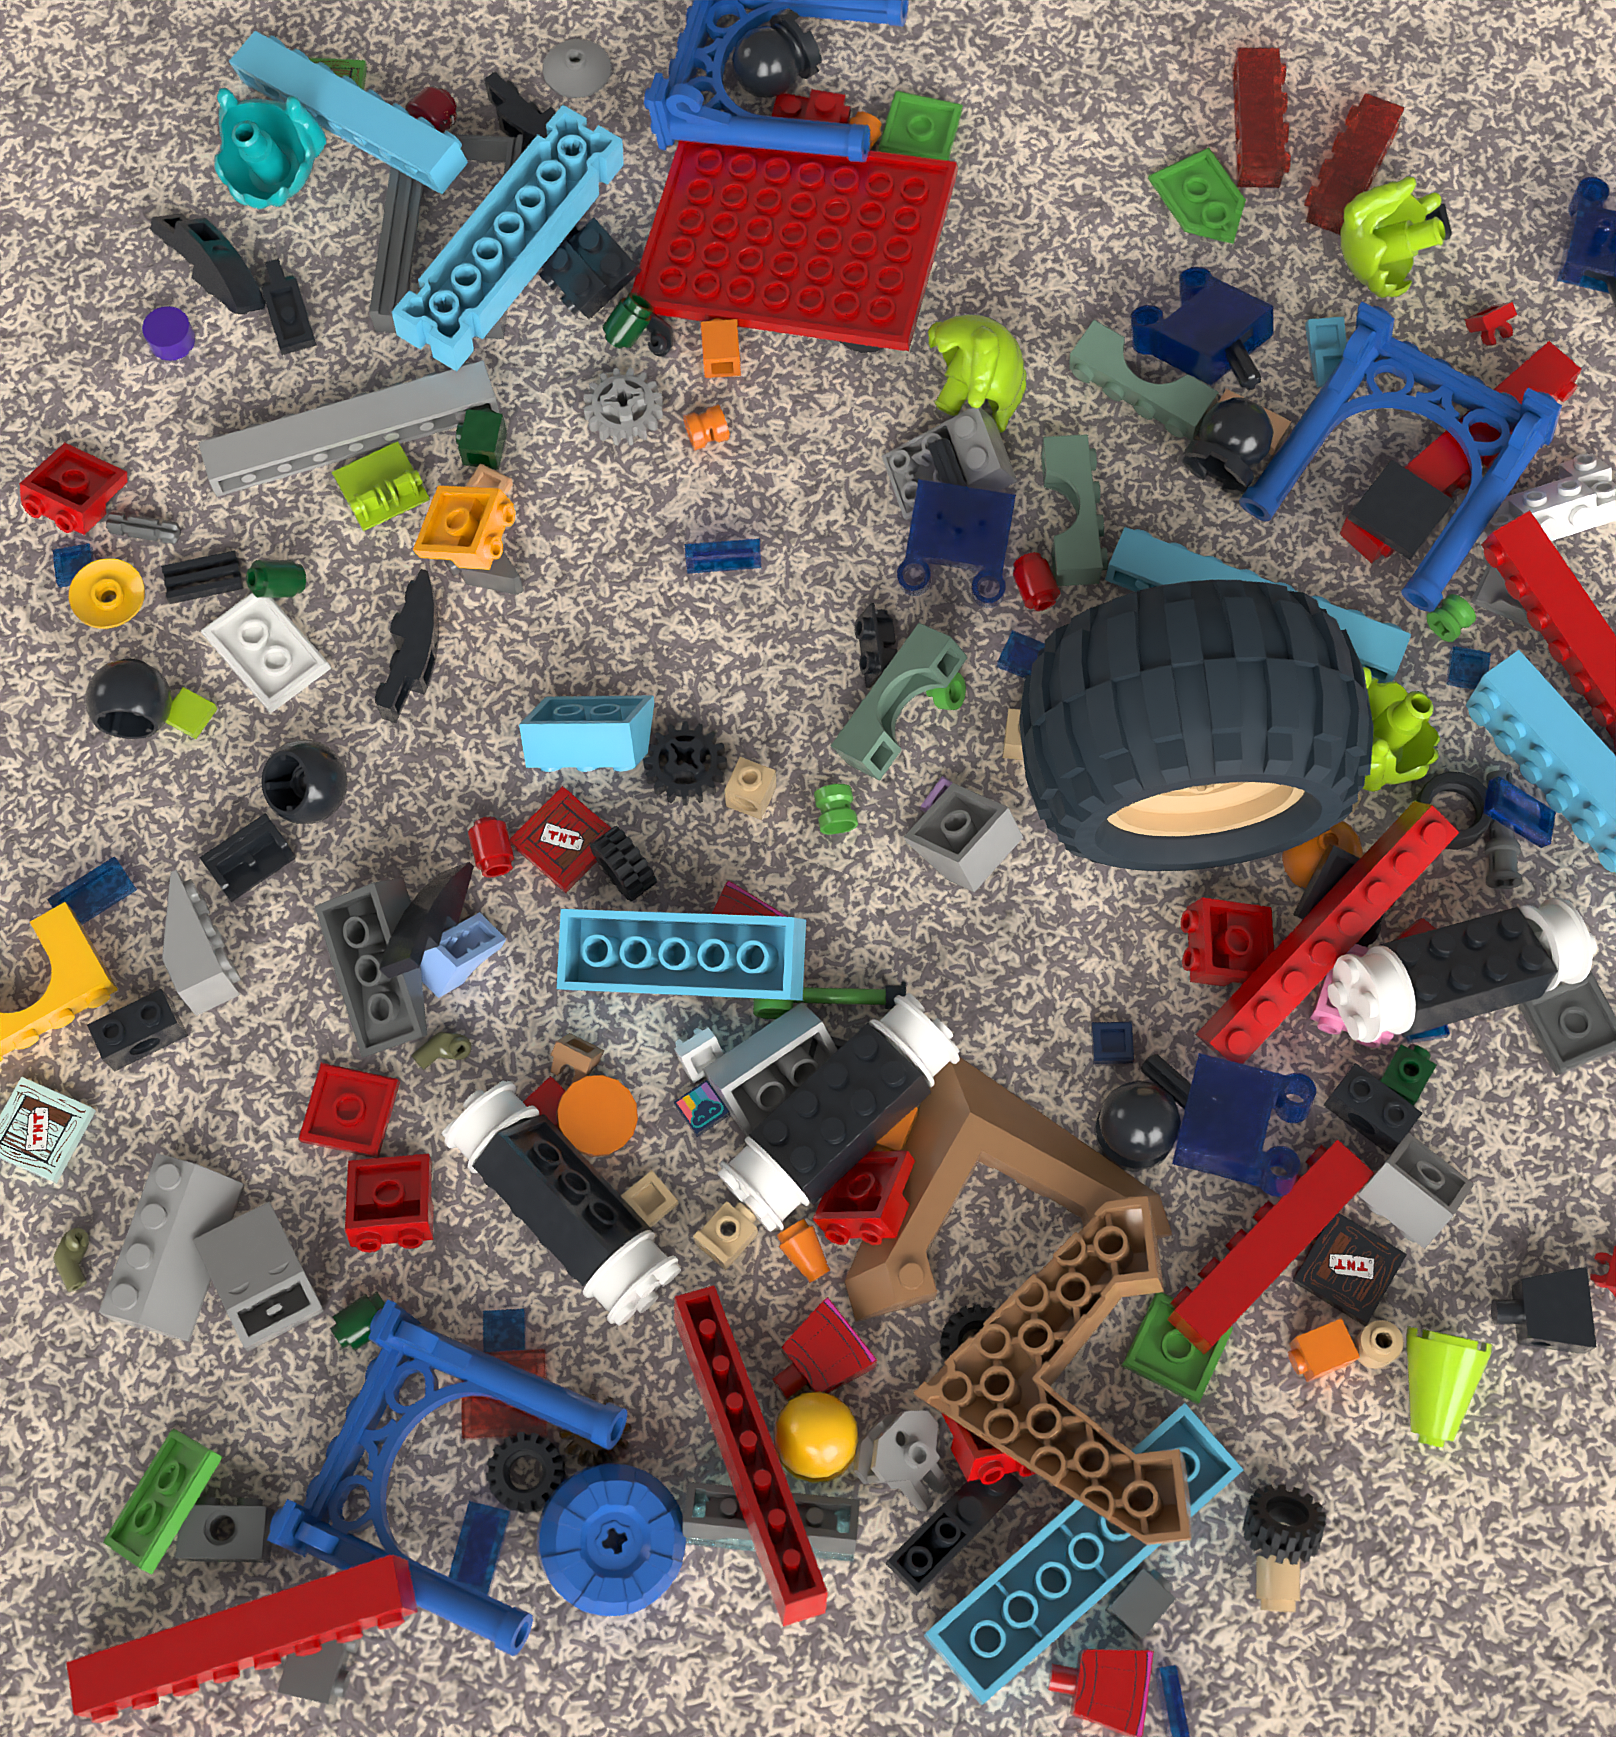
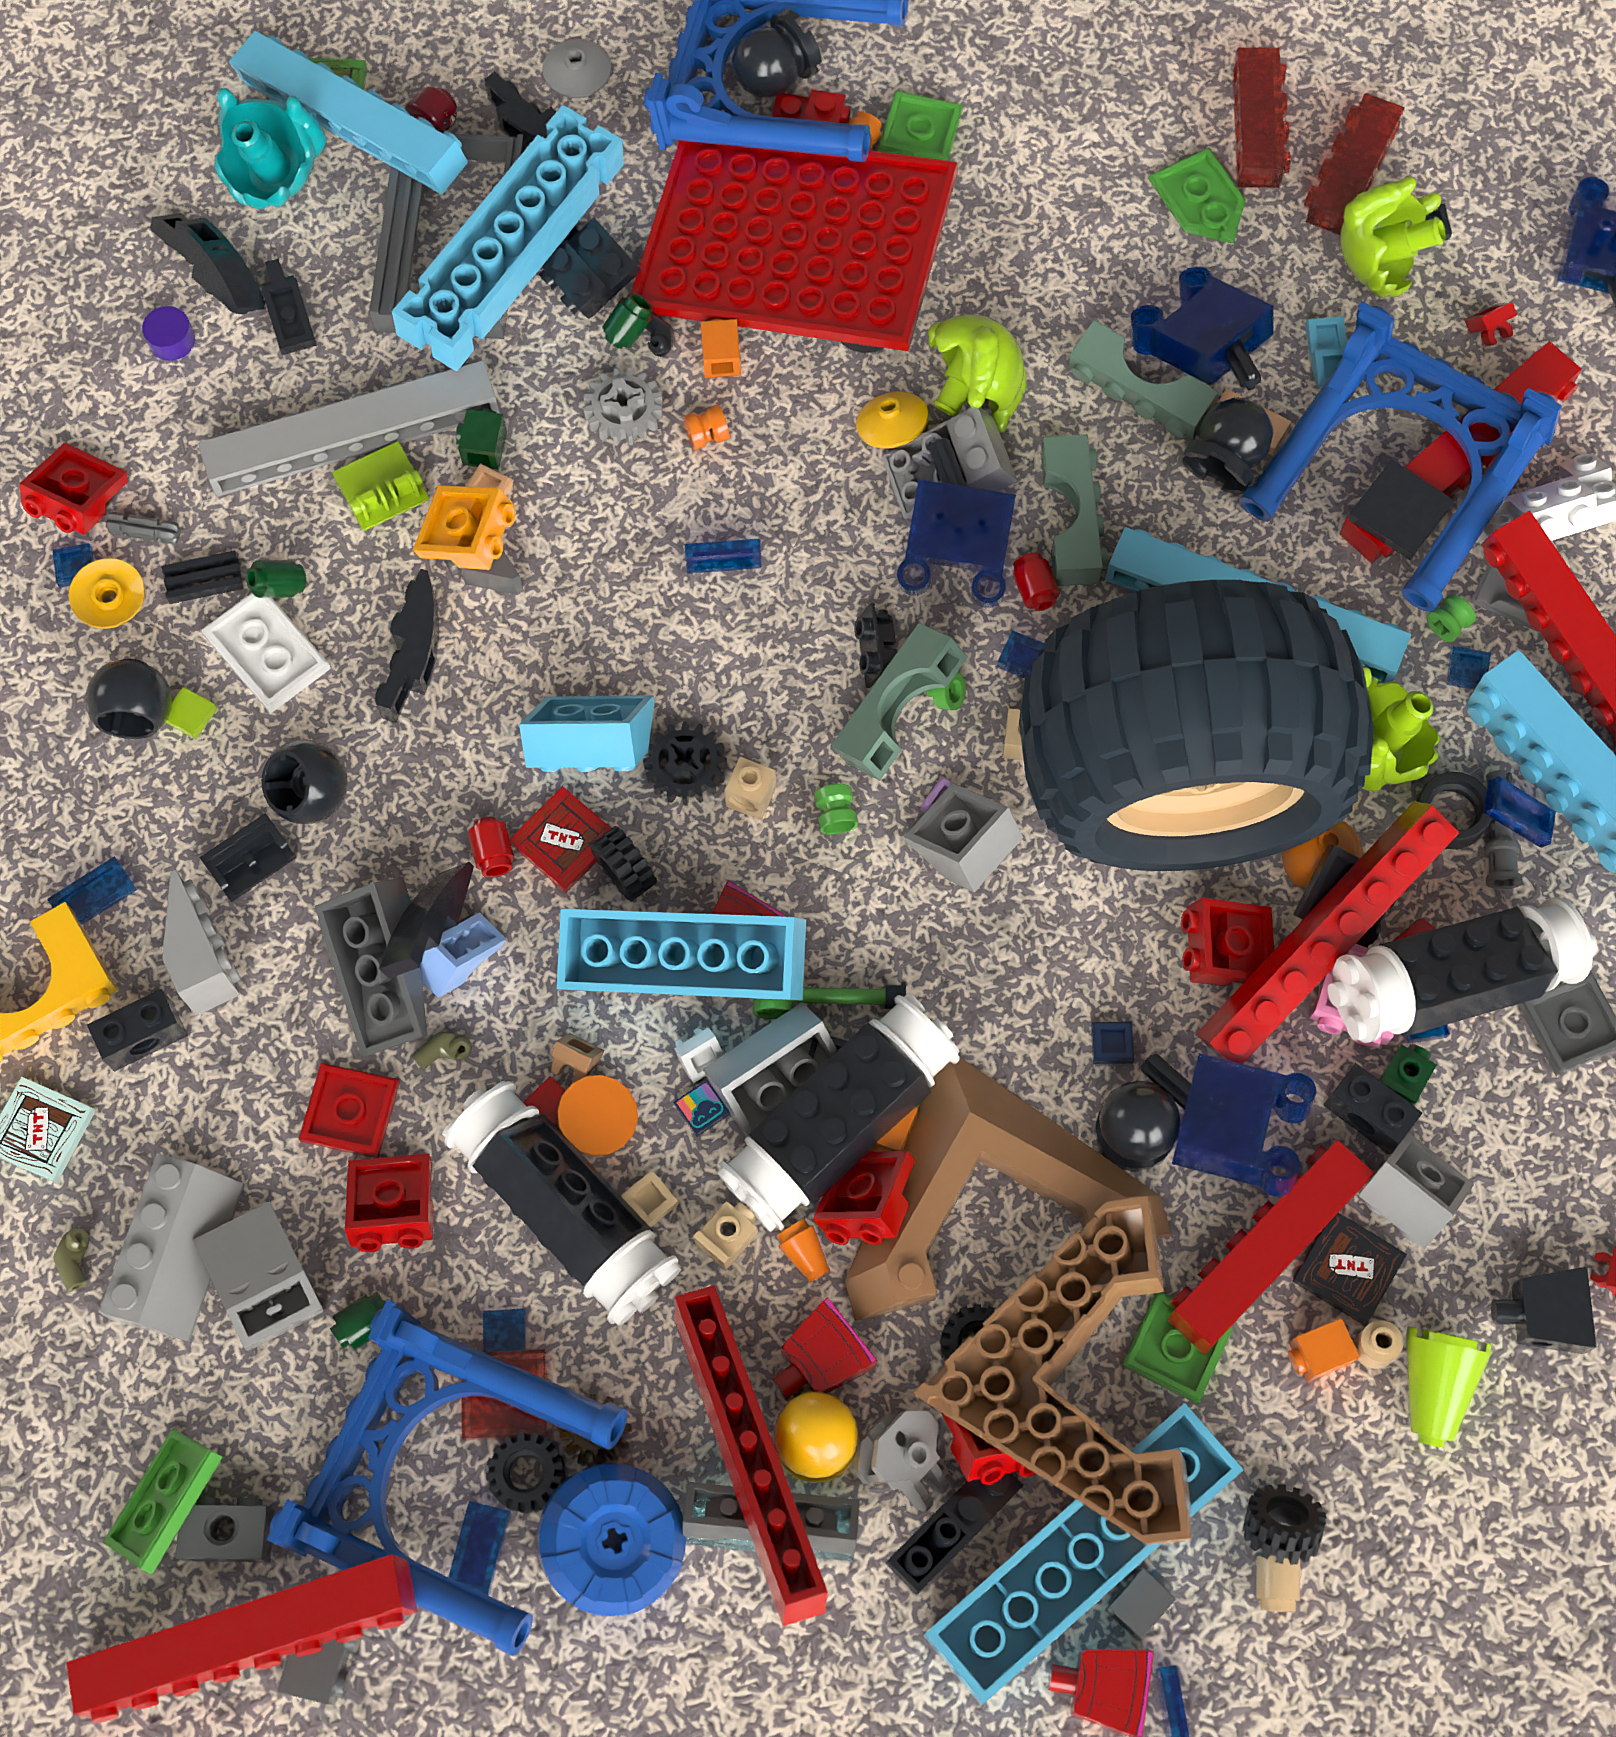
none -> yellow dish [856,391,929,448]

